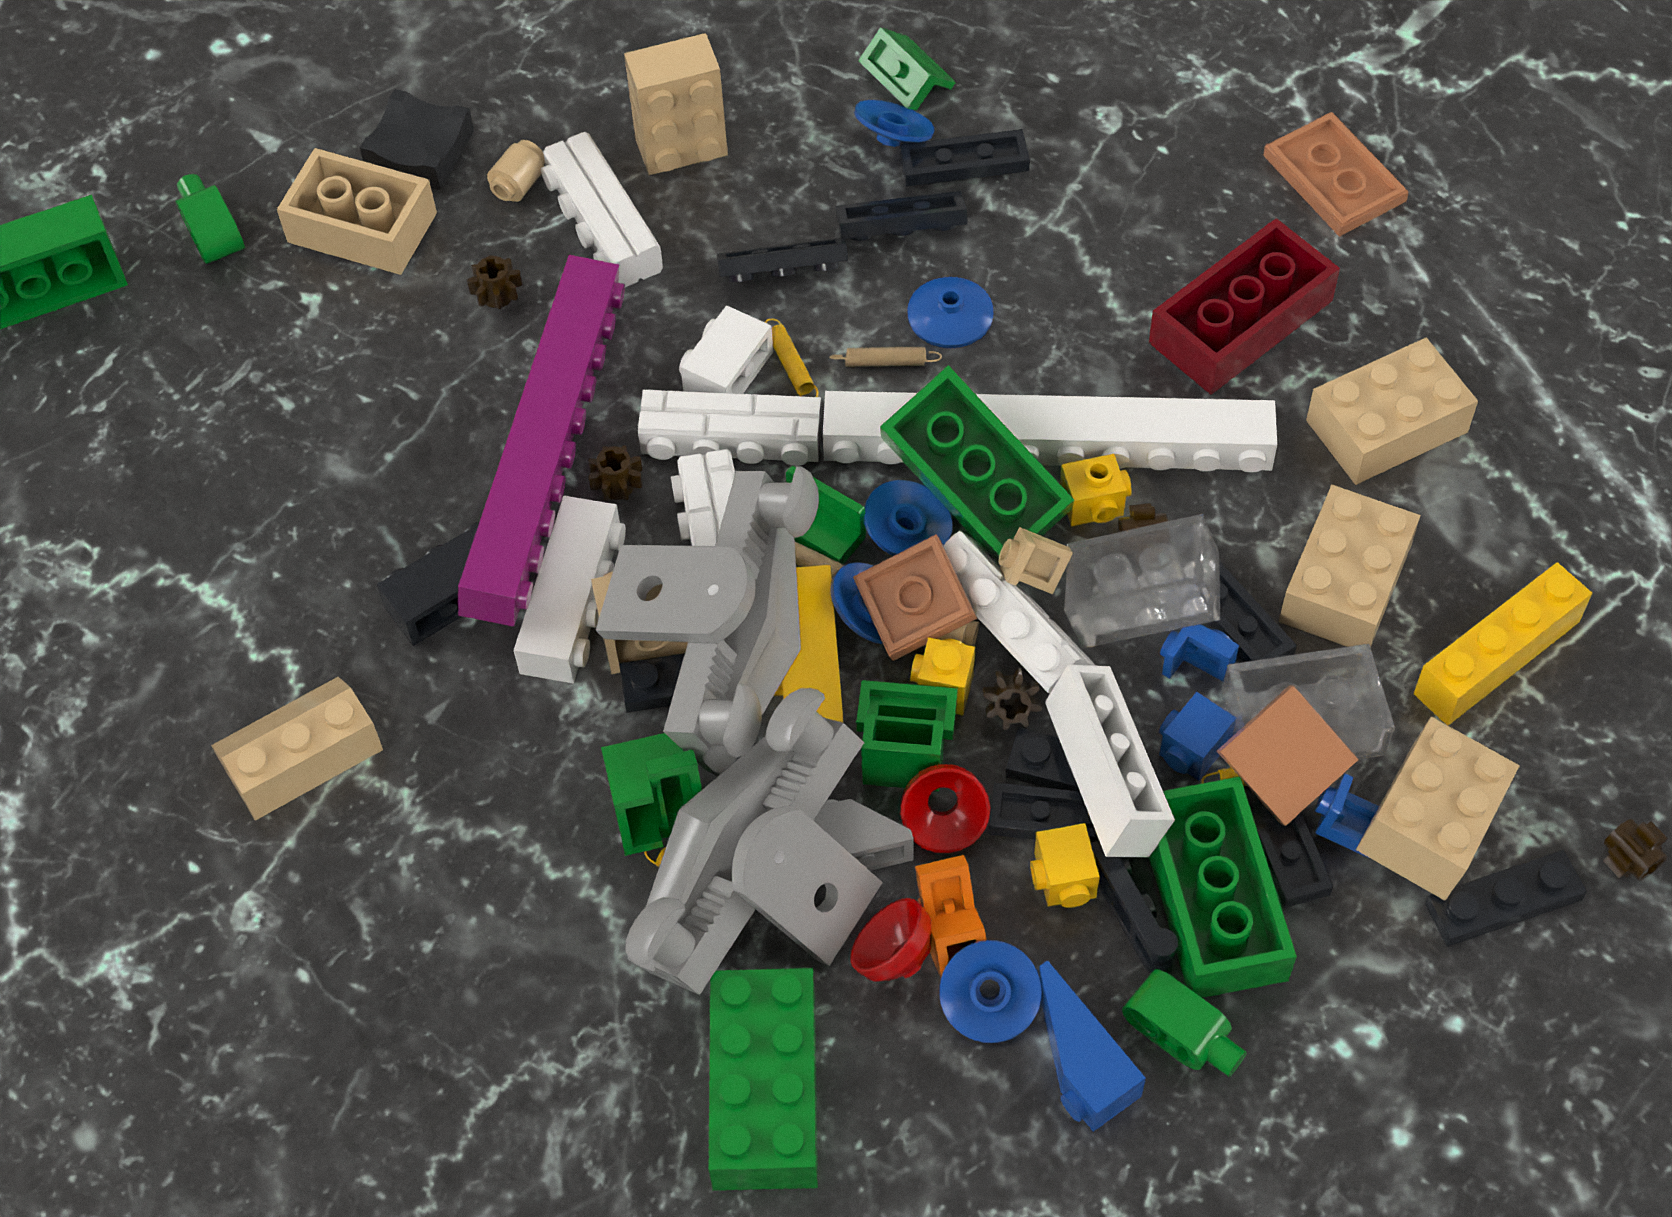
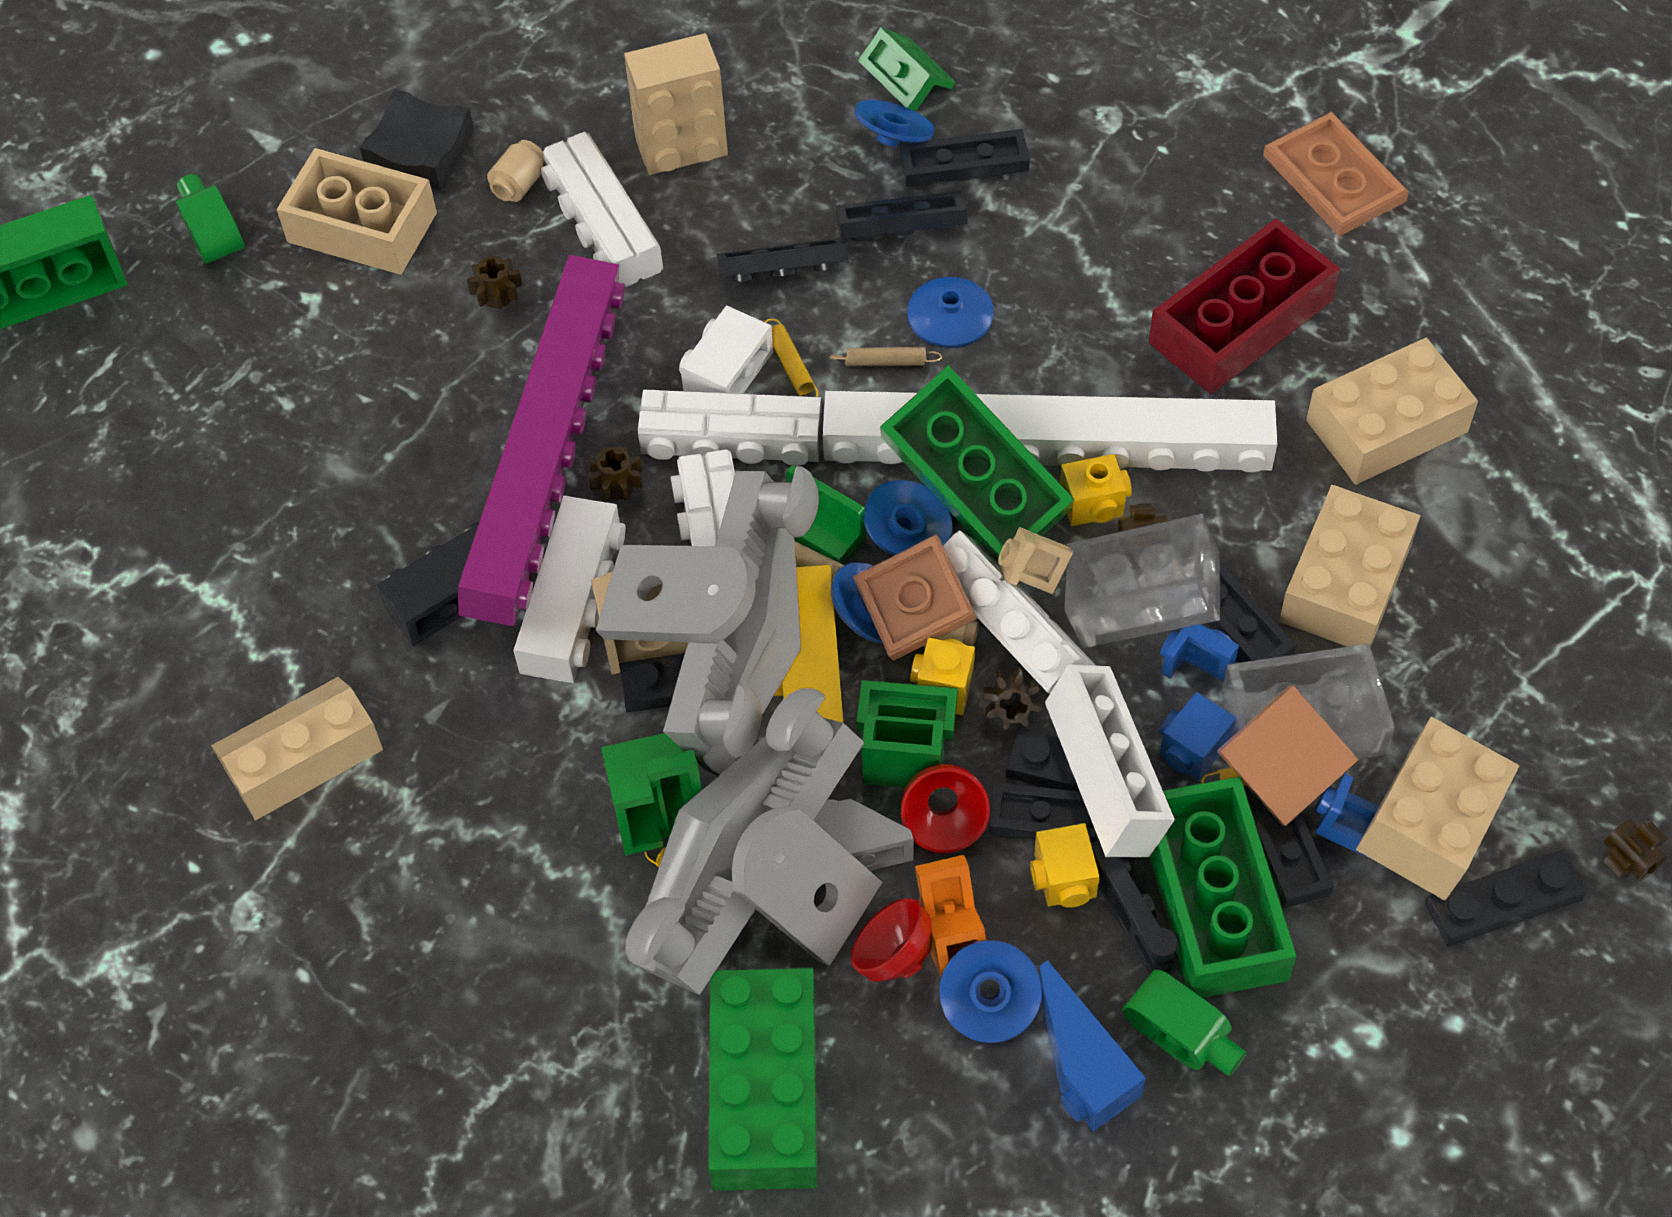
yellow brick [1413,562,1592,726] -> none

